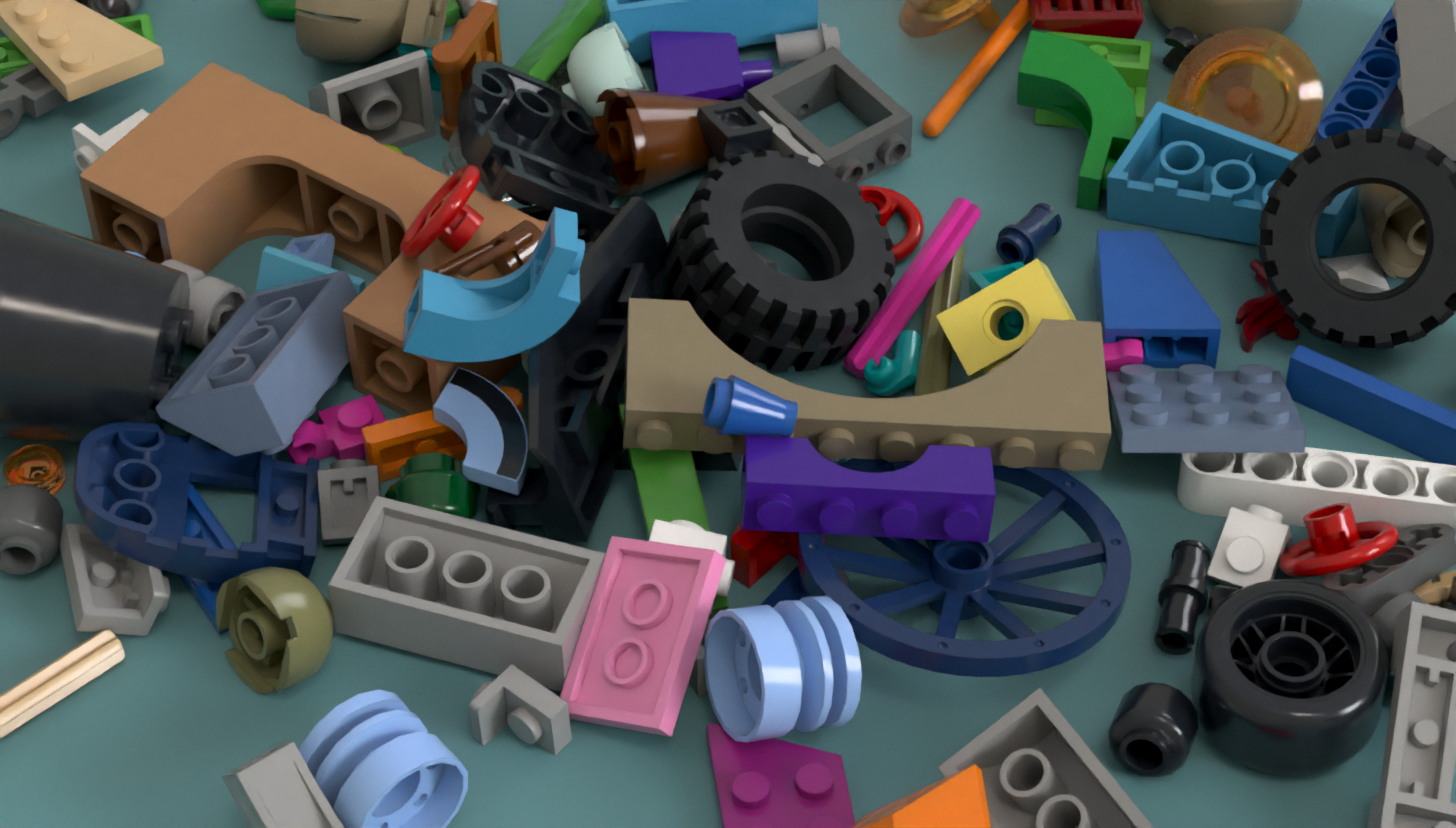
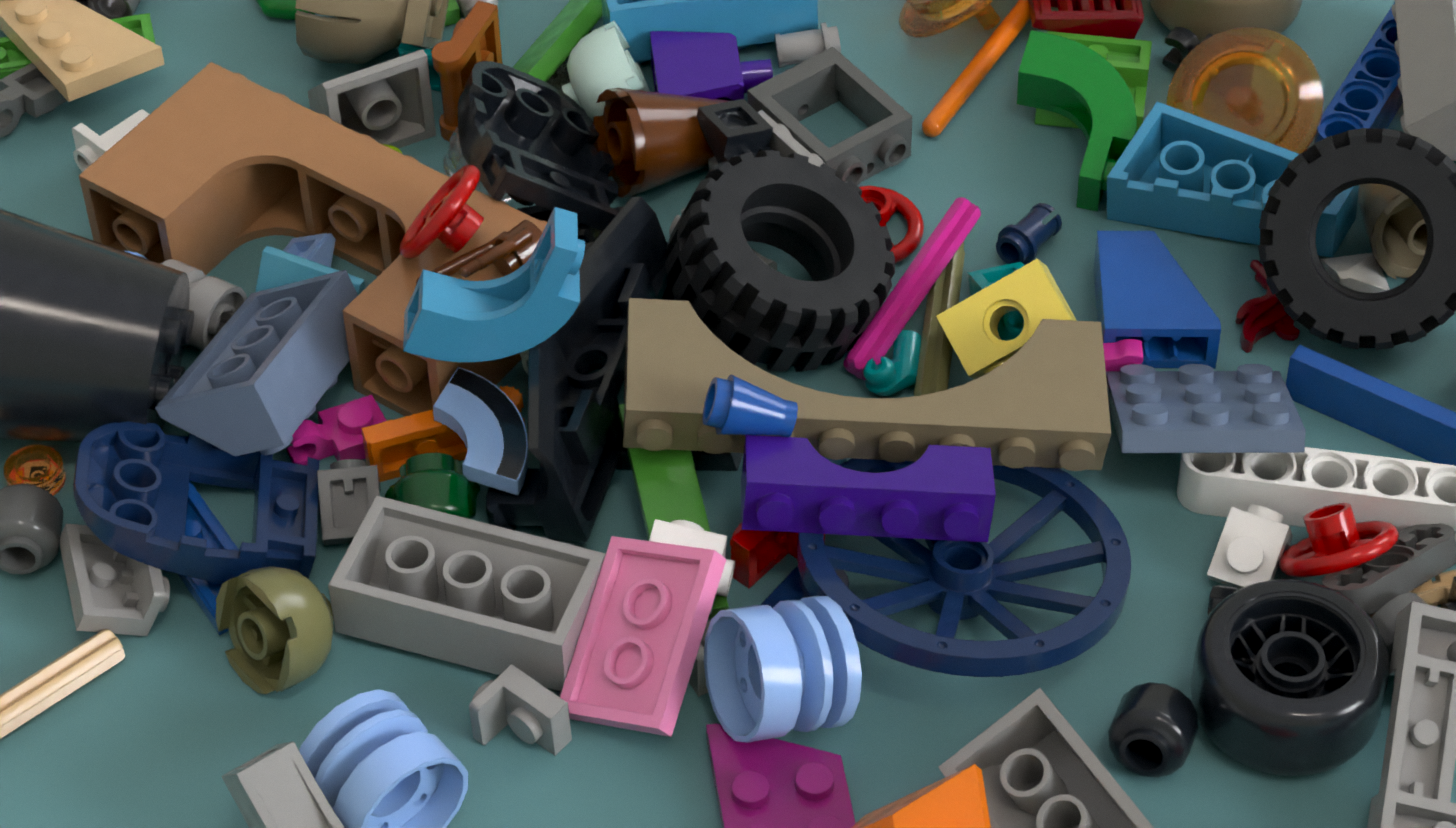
black pin [1154,539,1211,655] -> none

